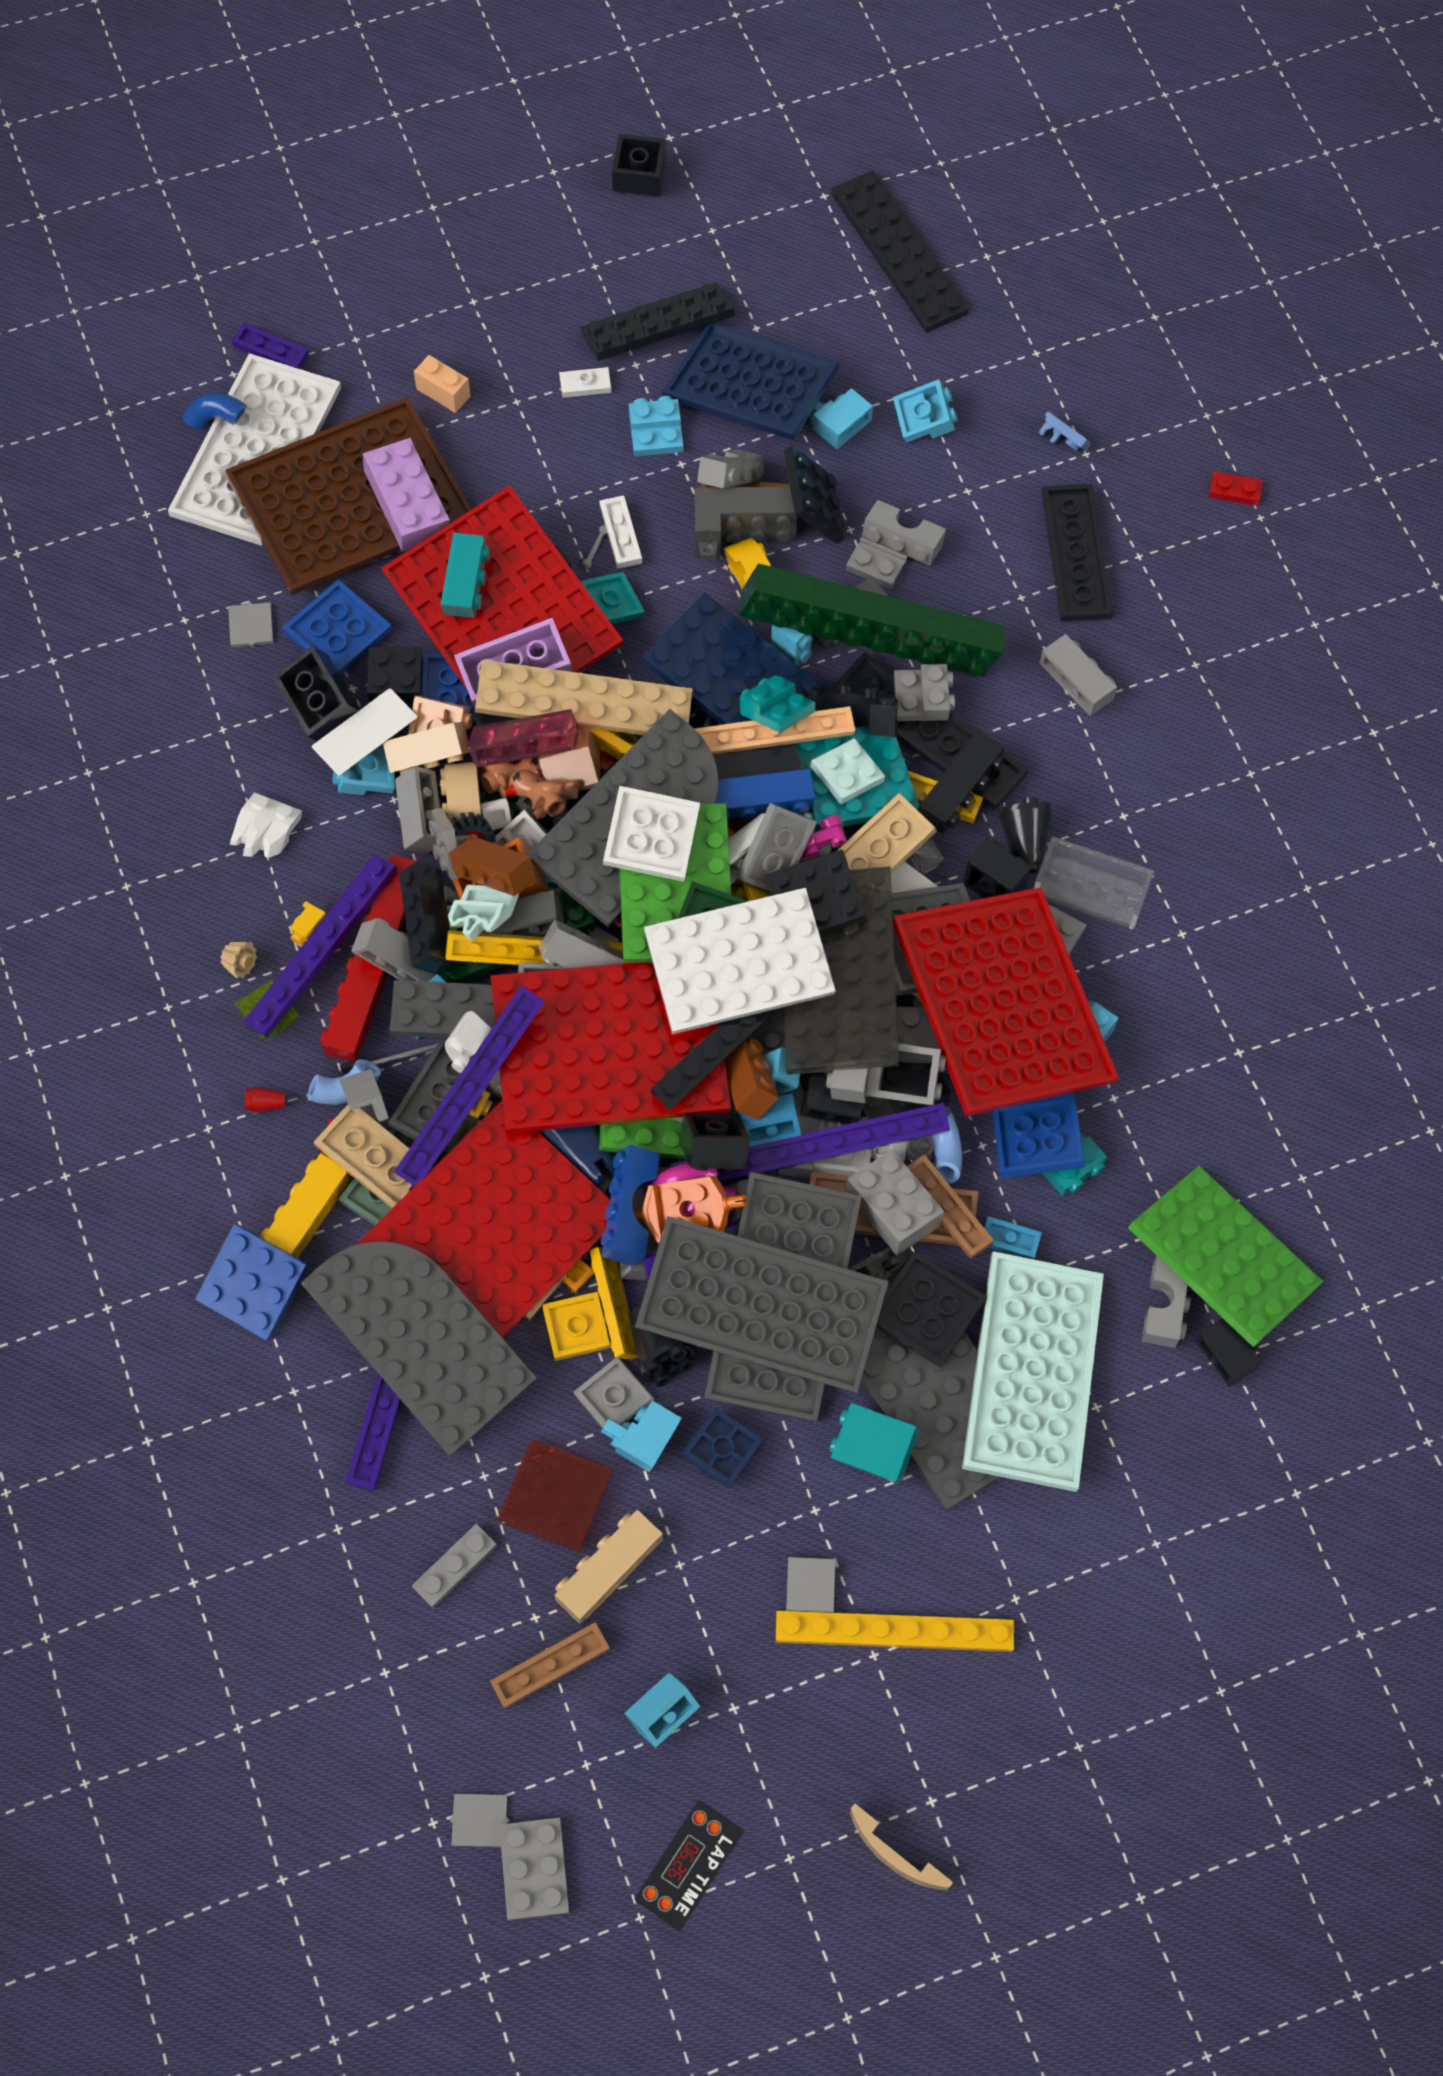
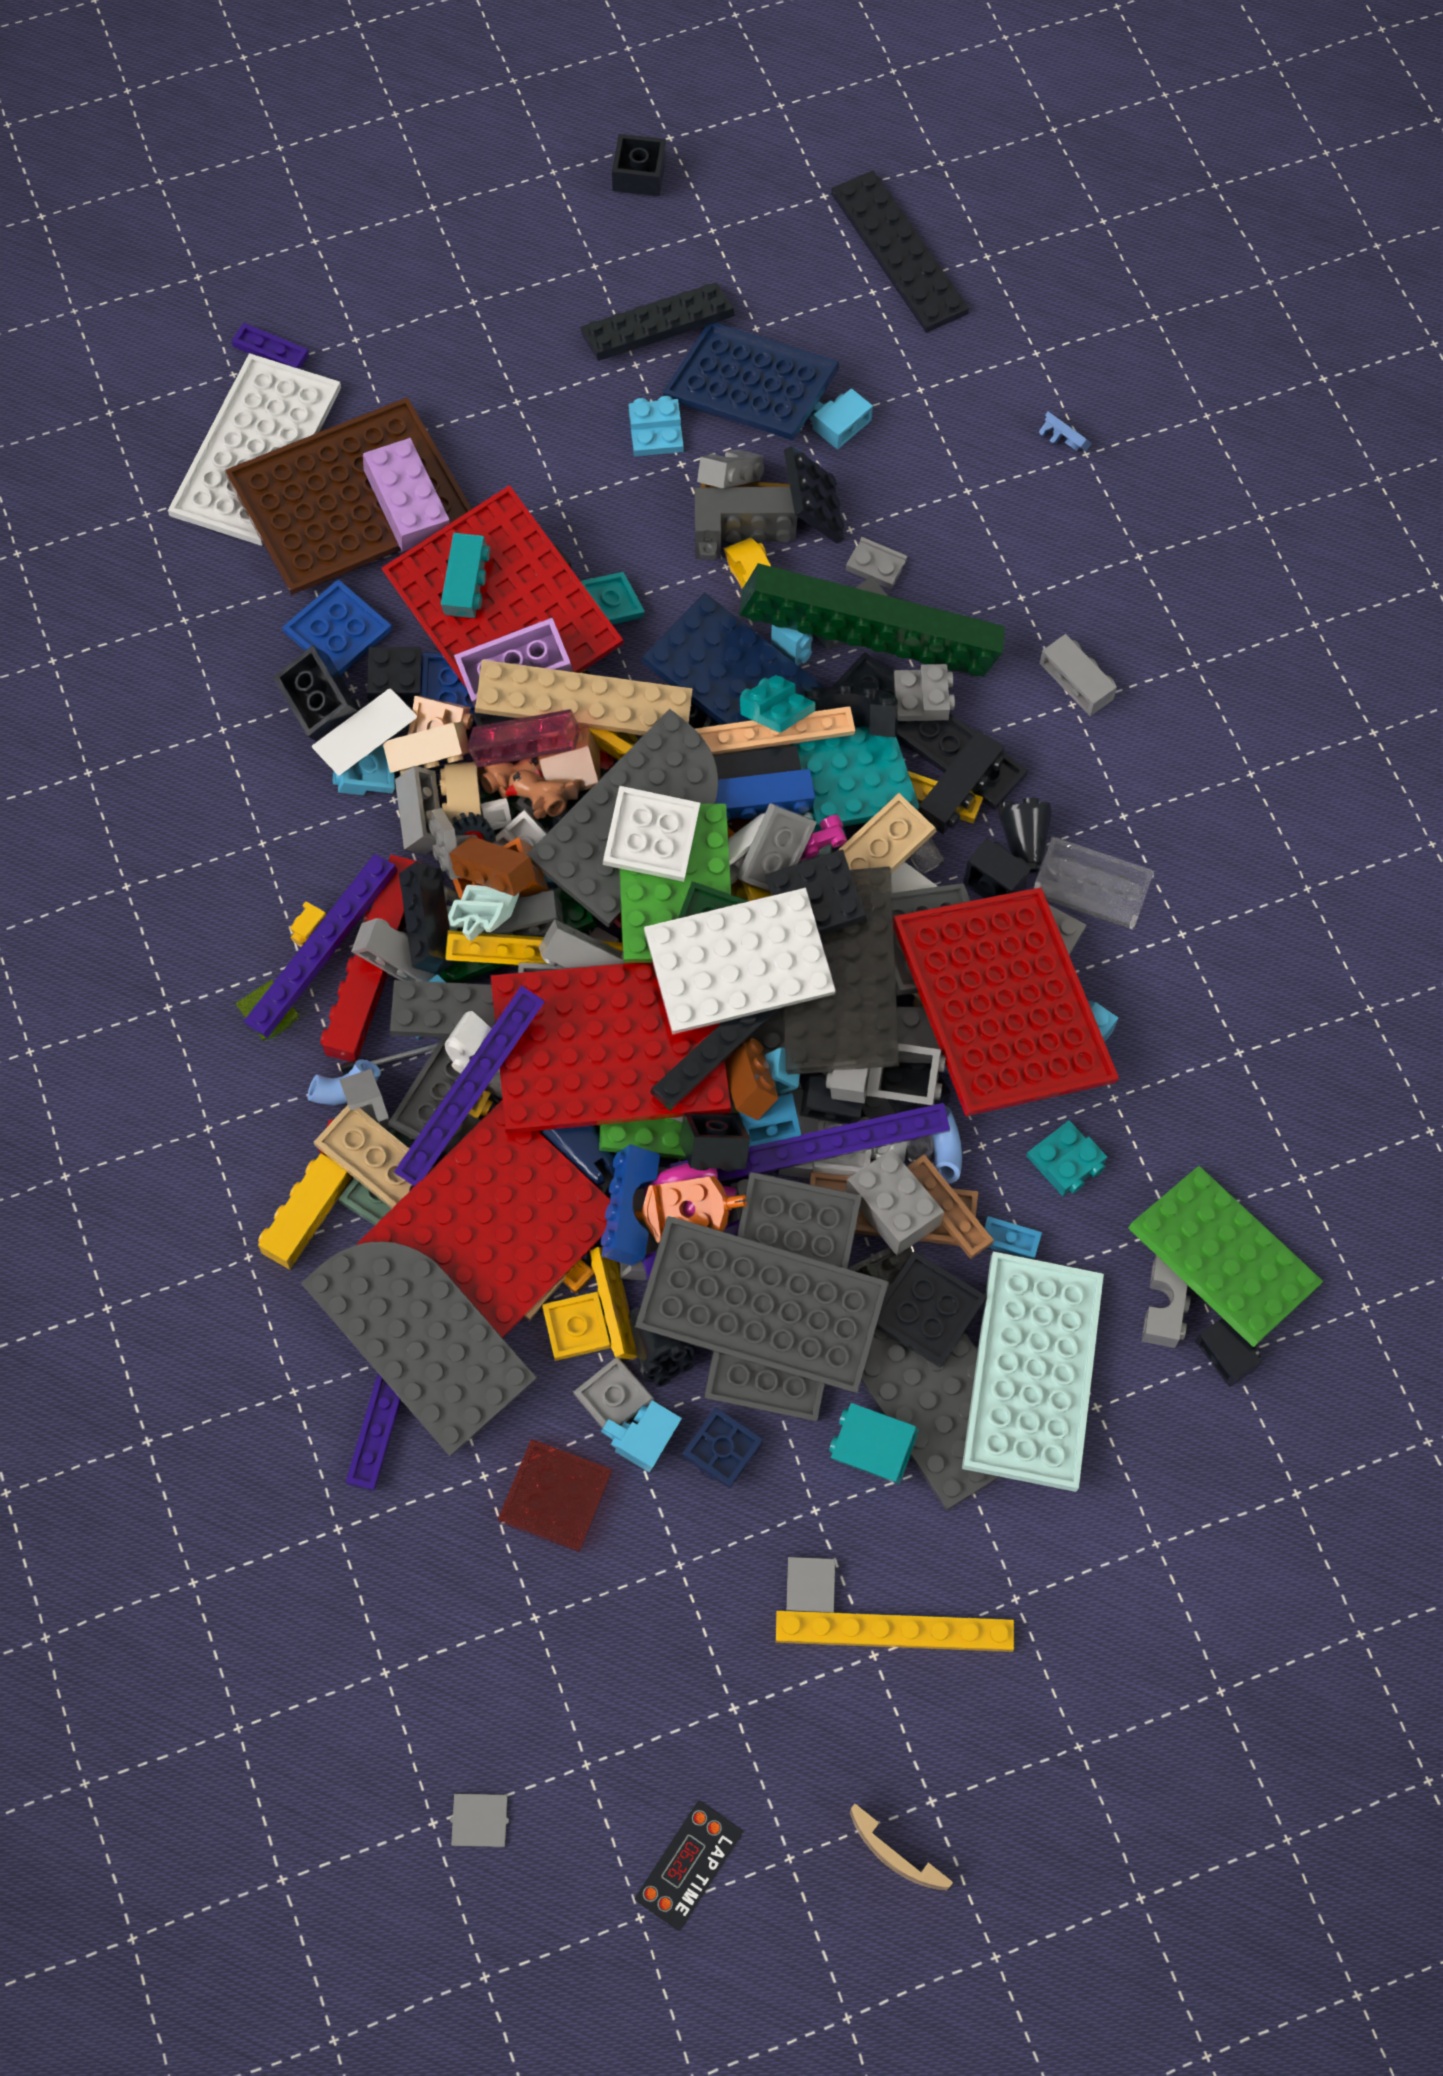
blue cylinder [183,392,247,430] -> none
plate [195,1224,309,1340] -> none
tan piece [220,942,257,978] -> none
light grey piece [228,602,274,648] -> none
white plate [230,792,302,858] -> none
red cone [245,1086,285,1113] -> none
light grey plate [412,1524,497,1609] -> none
light nougat brick [414,355,471,413] -> none
medium nougat plate [490,1622,610,1709] -> none
light grey plate [499,1818,569,1921] -> none
tan brick [555,1510,663,1625] -> none
white plate [559,367,611,398] -> none
light grey hinge [582,525,608,569] -> none
white plate [600,496,642,569] -> none
medium azure brick [624,1673,700,1748] -> none
light aqua plate [810,738,885,804] -> none
light grey arch [862,500,946,566] -> none
medium azure plate [893,379,958,443] -> none
blue plate [993,1094,1085,1179] -> none
black plate [1041,483,1113,622] -> none
red plate [1208,471,1263,506] -> none

